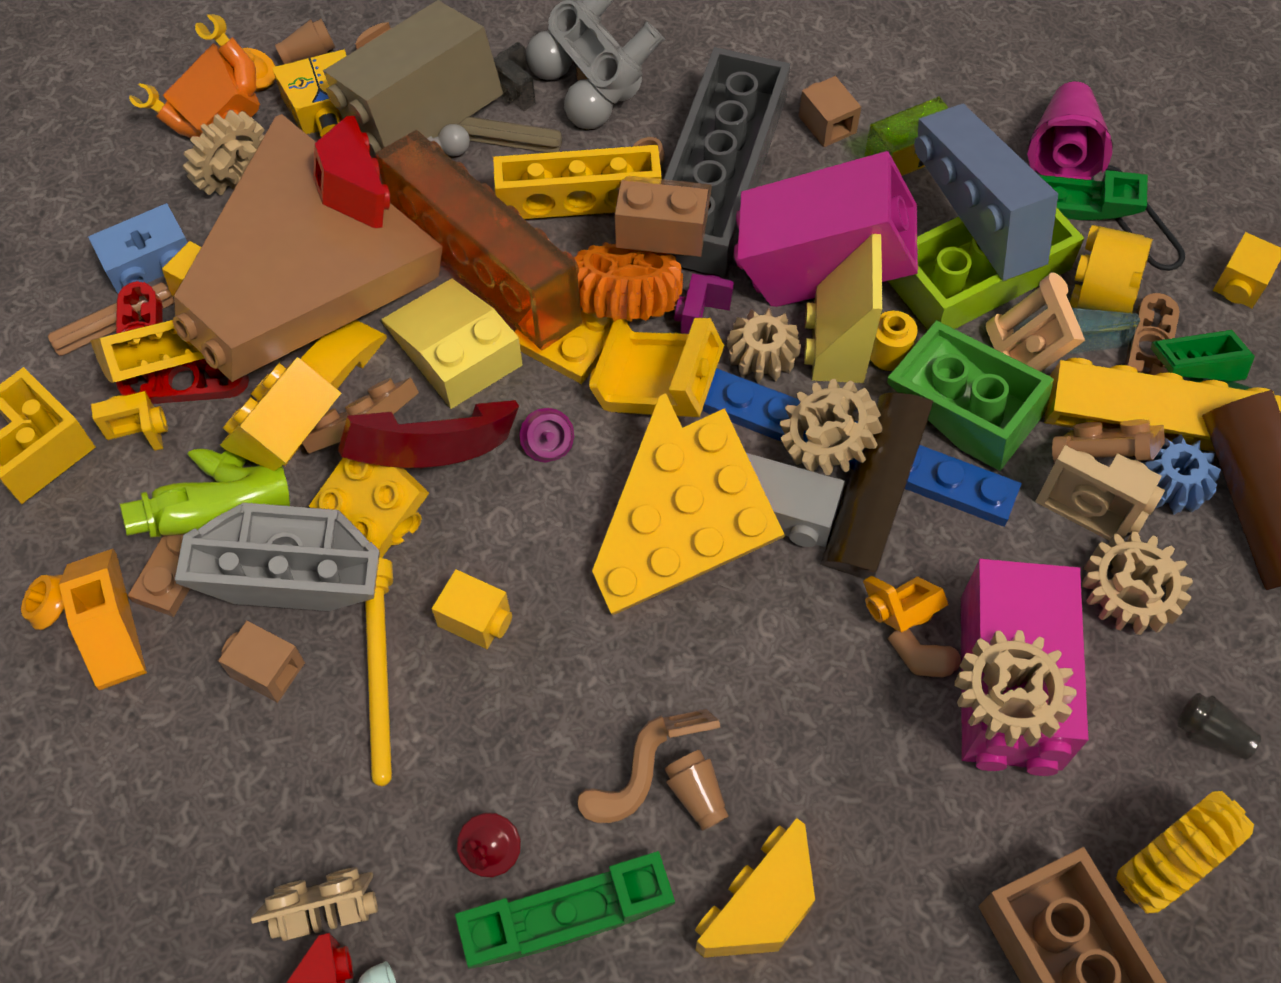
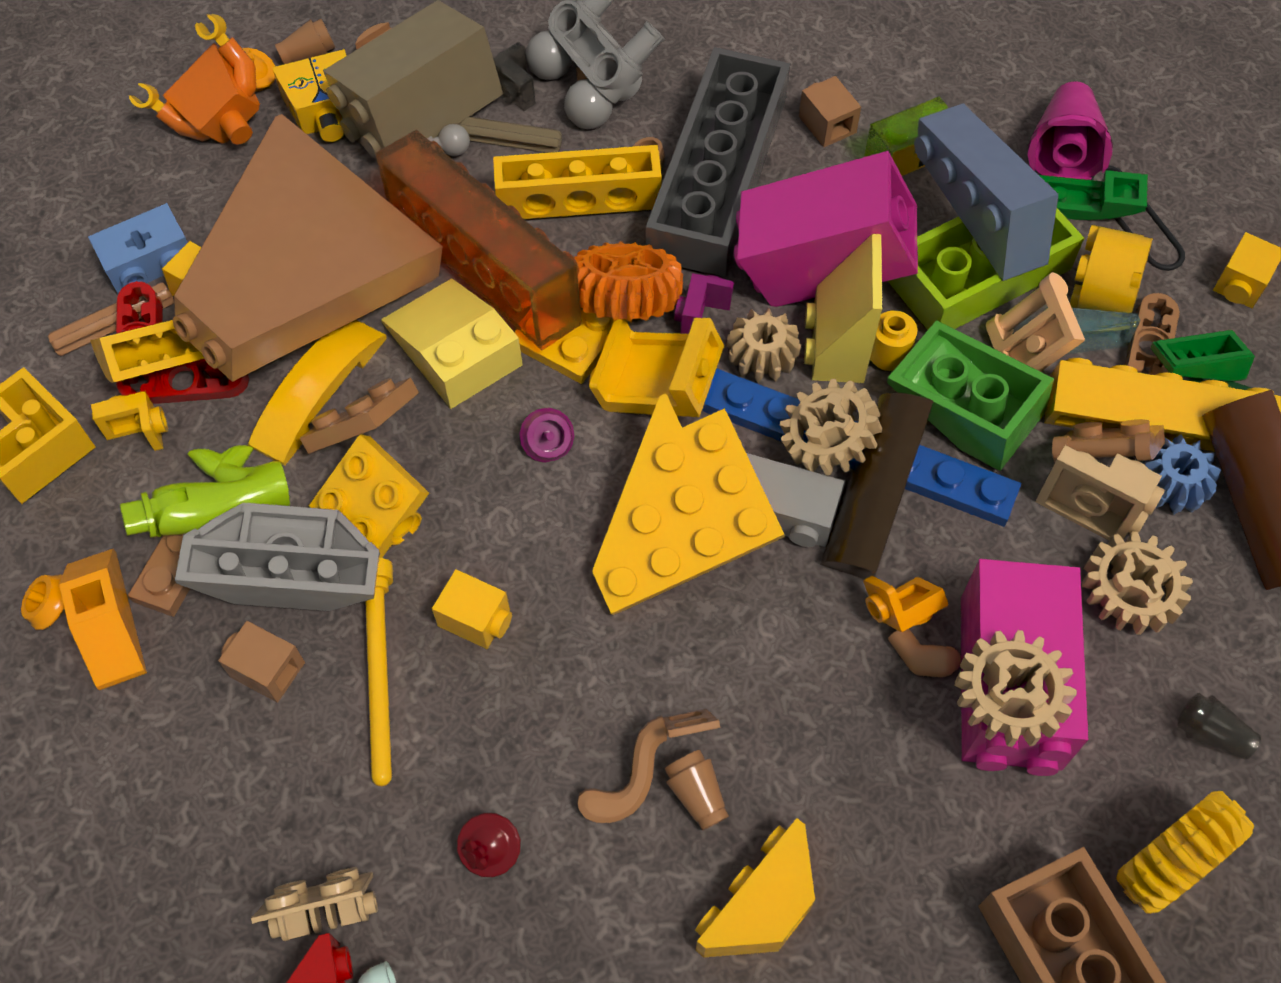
tan gear [183,110,265,195] -> none
yellow slope [220,357,341,471] -> none
red slope [313,116,390,228] -> none
dark red slope [338,400,519,468] -> none
green slope [455,851,675,969] -> none
medium nougat slope [615,176,712,257] -> none

